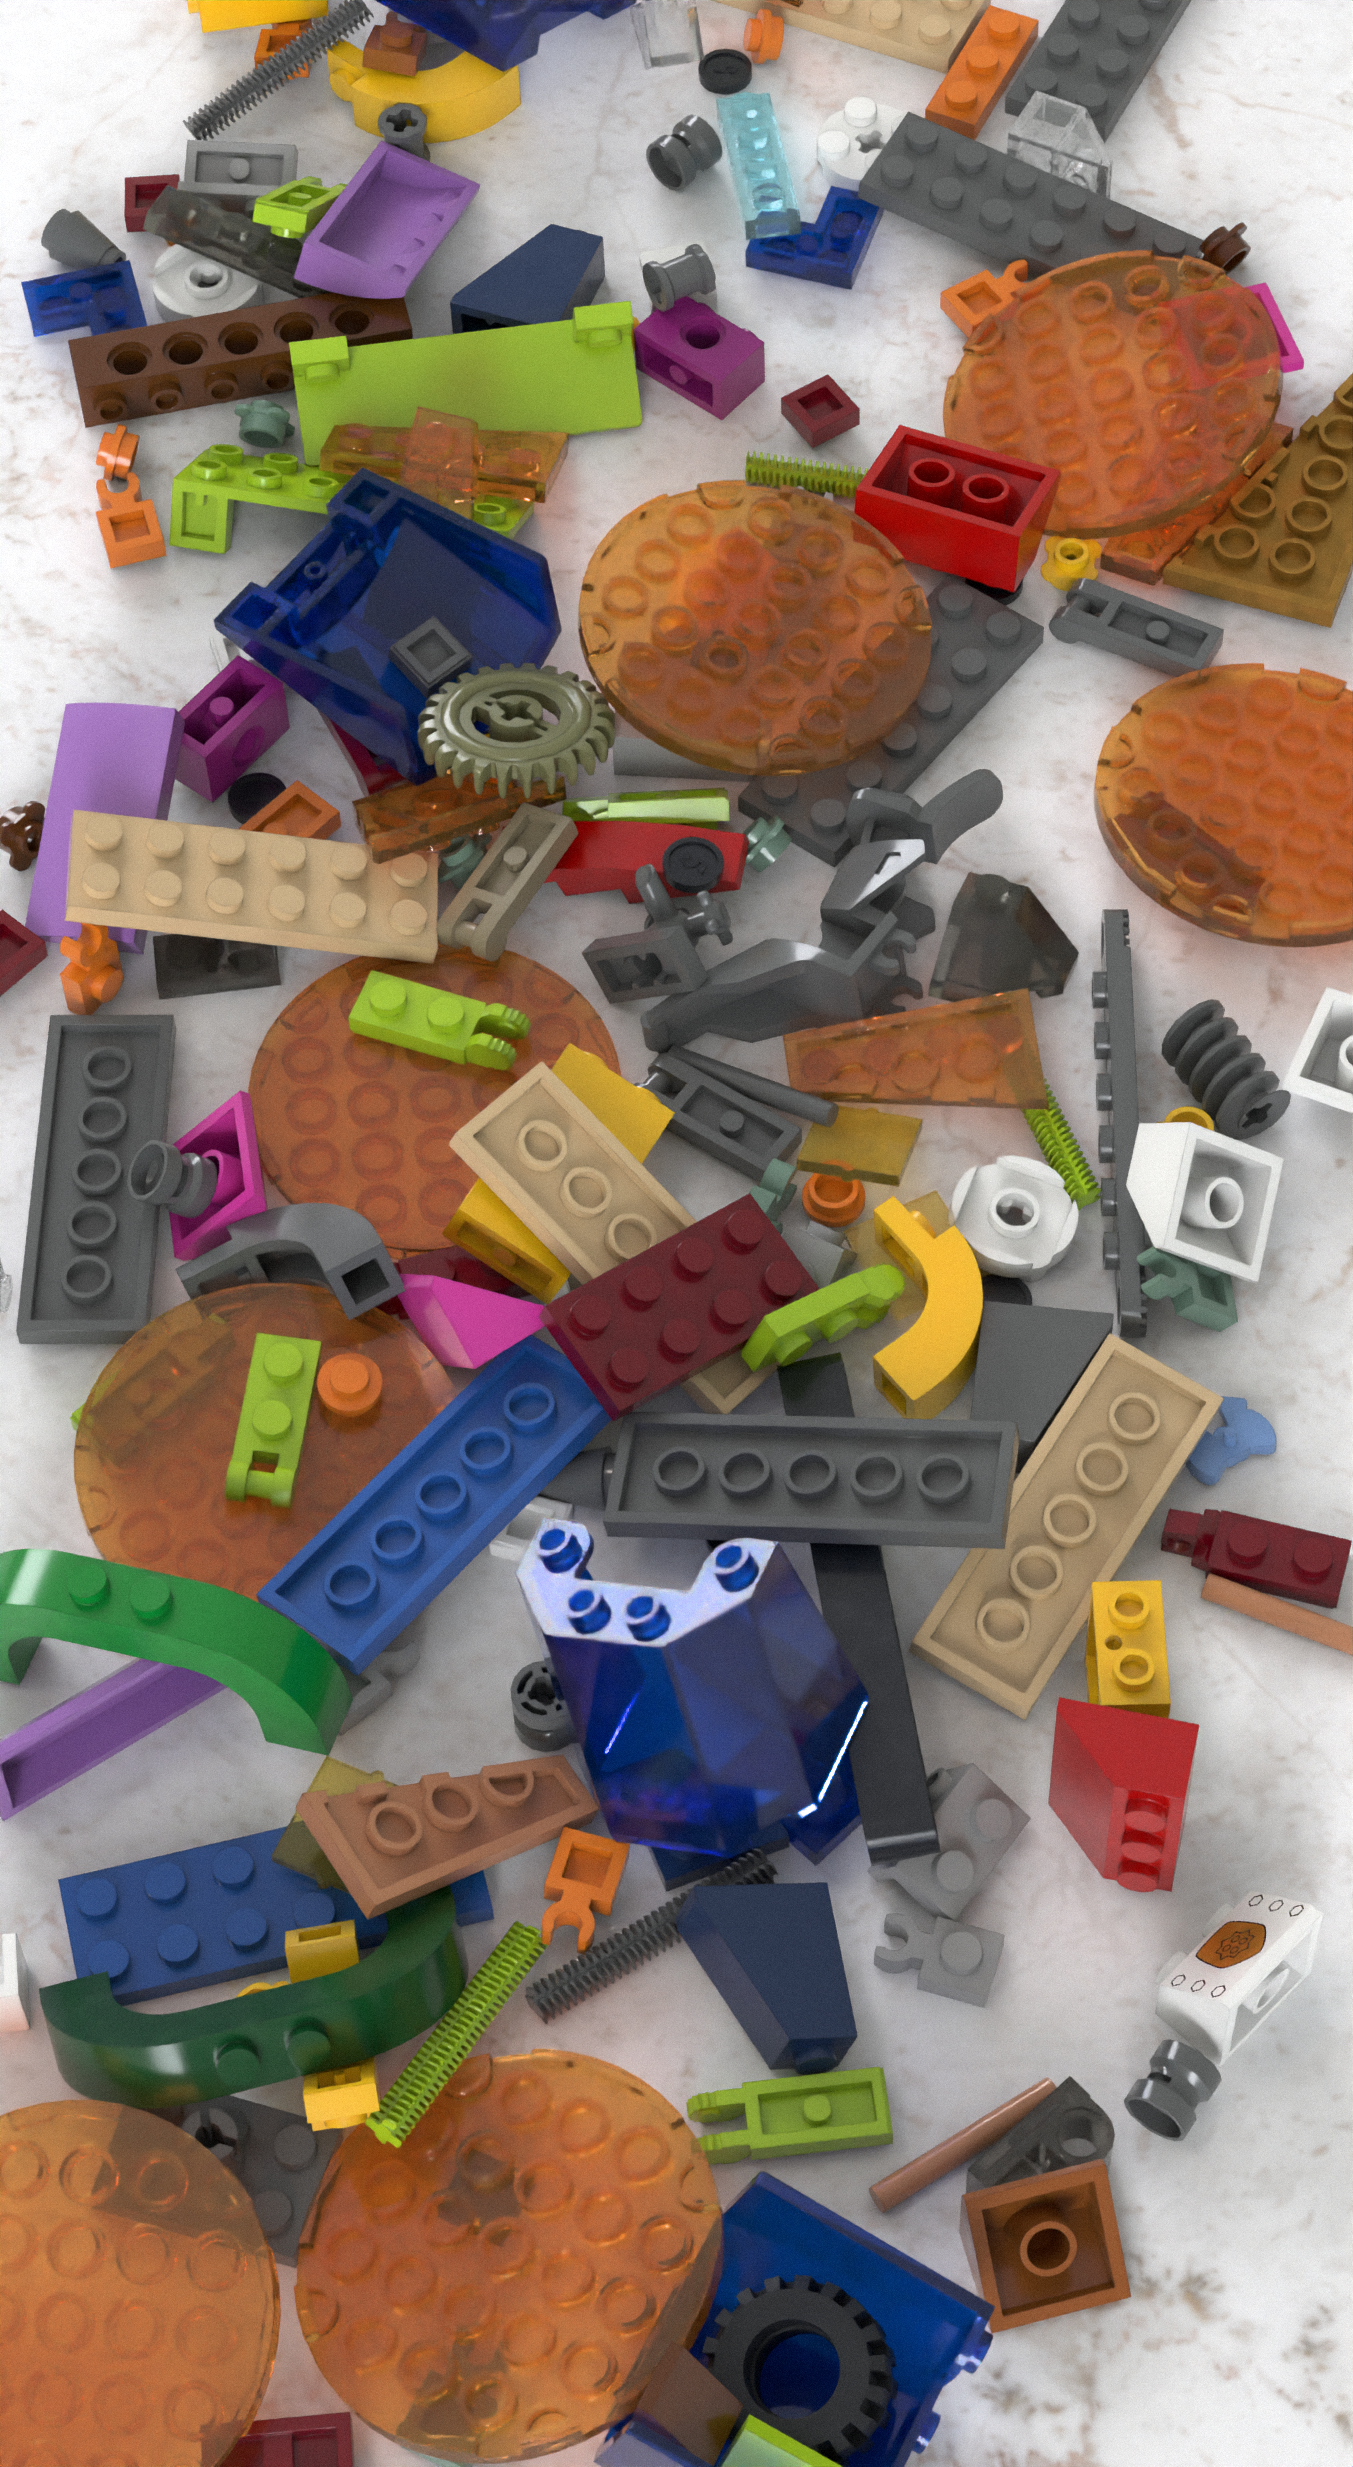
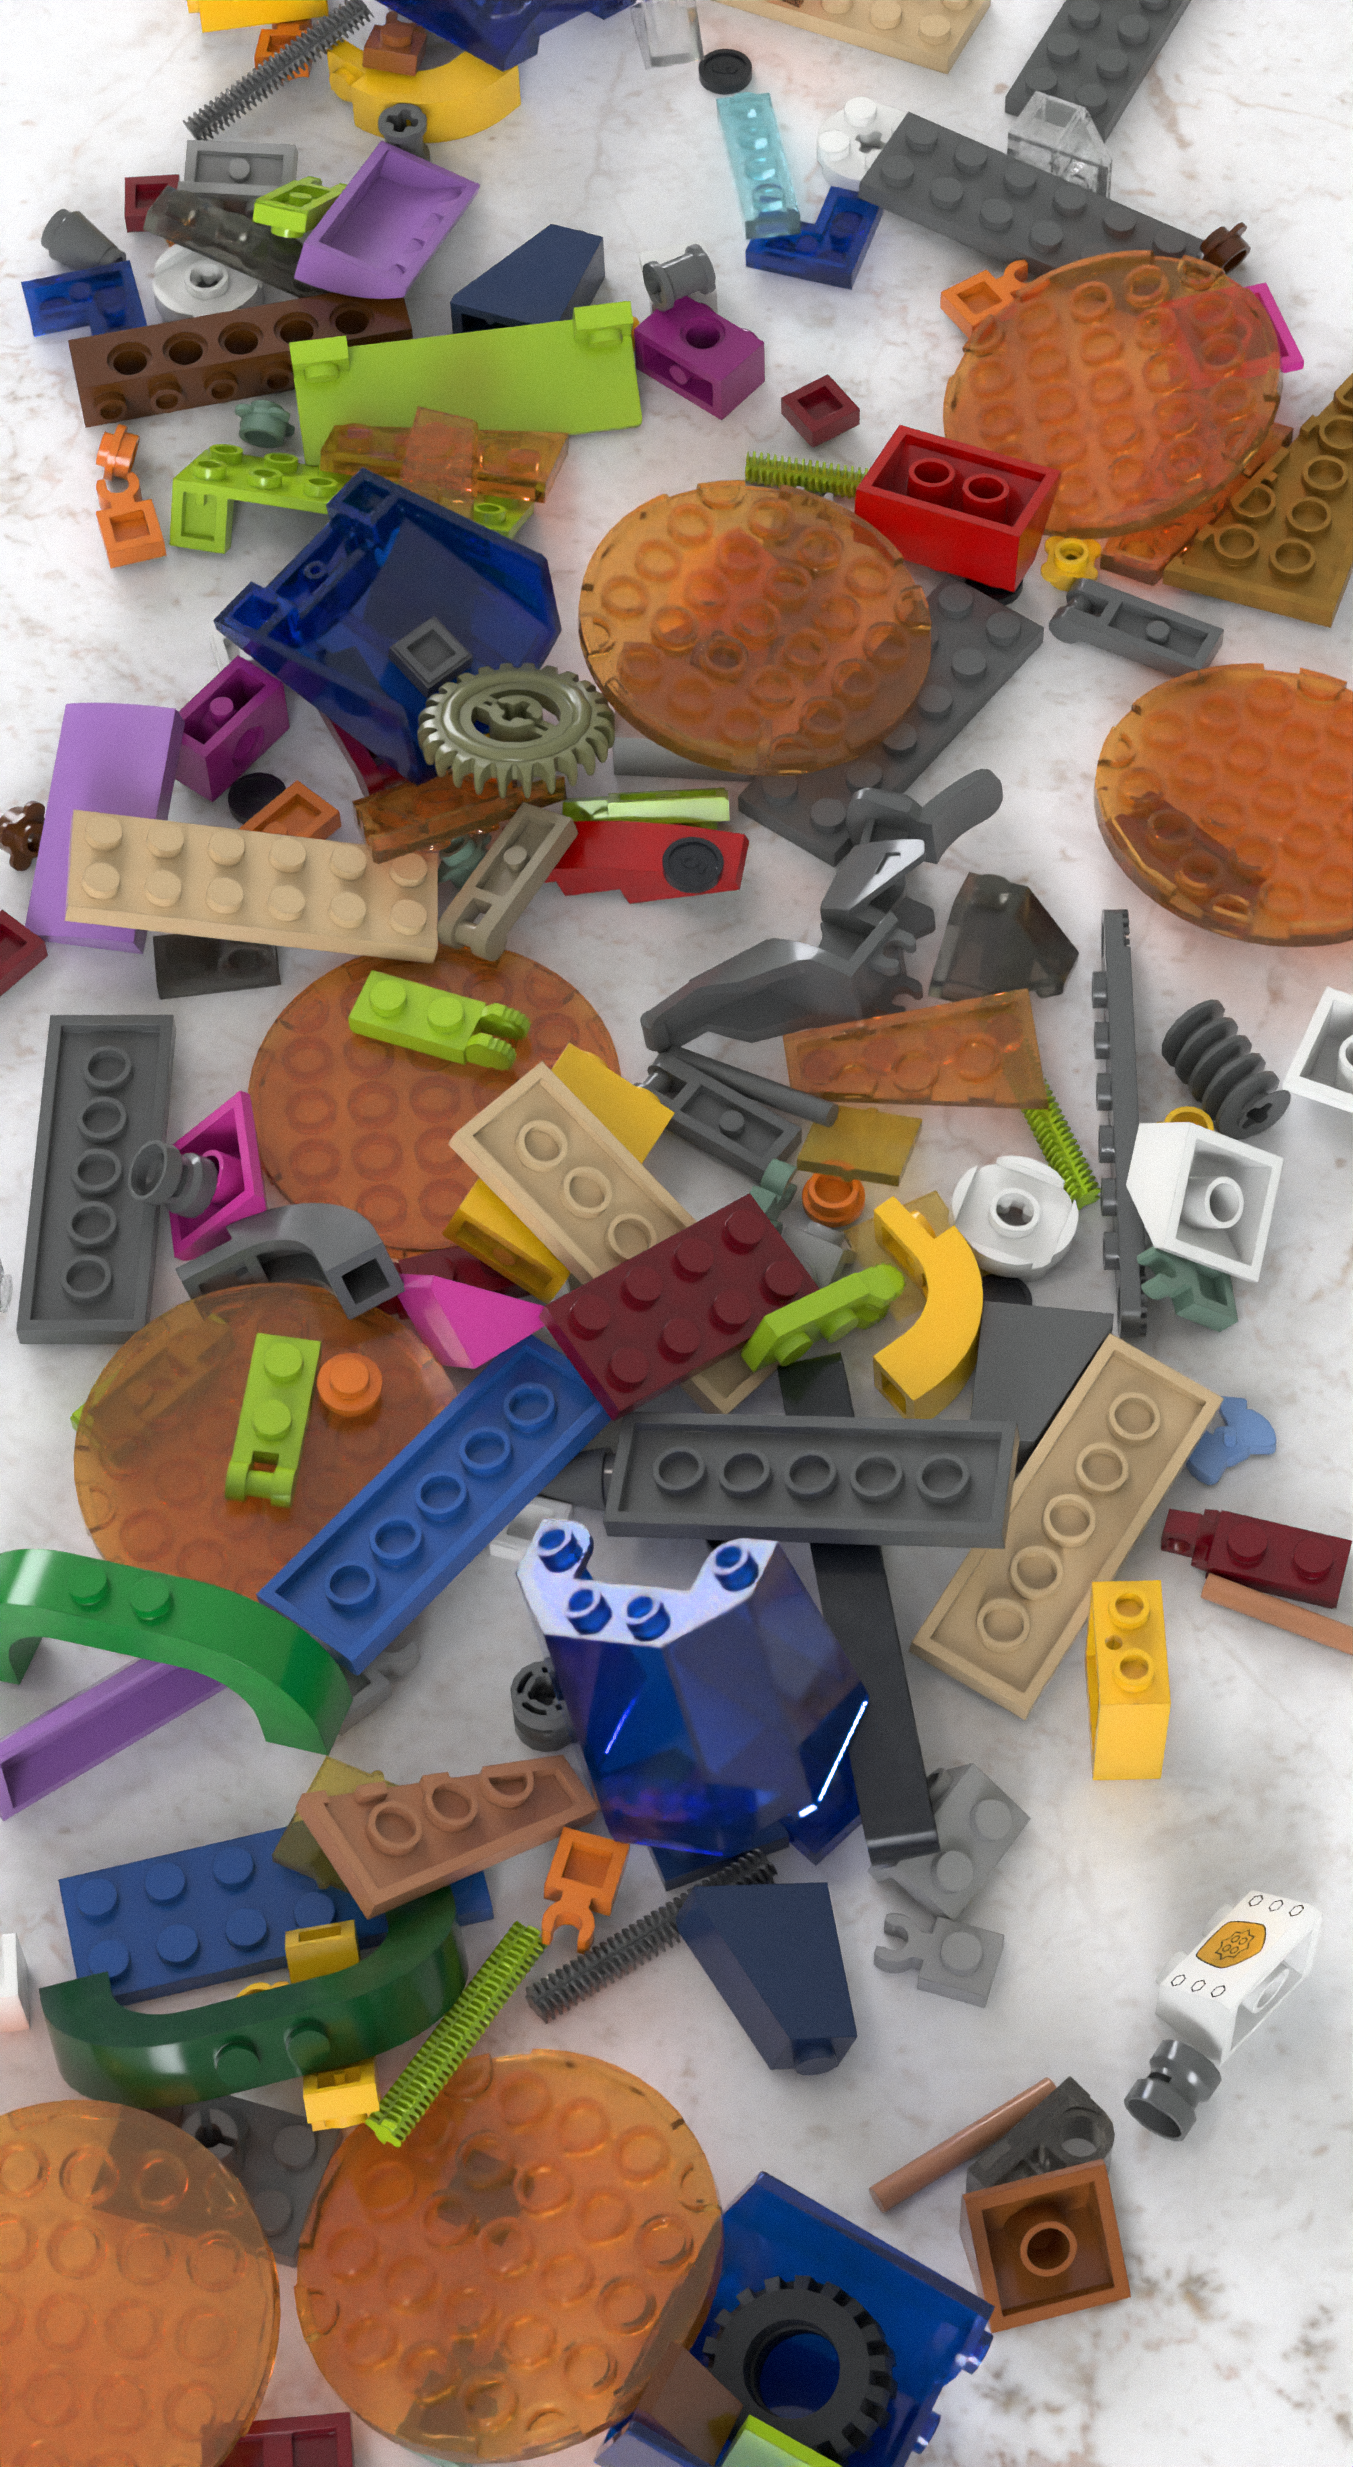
orange plate [60,923,124,1015] -> none
dark grey piece [582,864,733,1004] -> none
dark grey wheel [646,114,722,191] -> none
lime hinge [686,2067,893,2165] -> none
sand green plate [742,815,792,873] -> none
orange plate [743,9,784,64] -> none
orange plate [925,5,1039,140] -> none
red slope [1048,1697,1199,1892] -> none

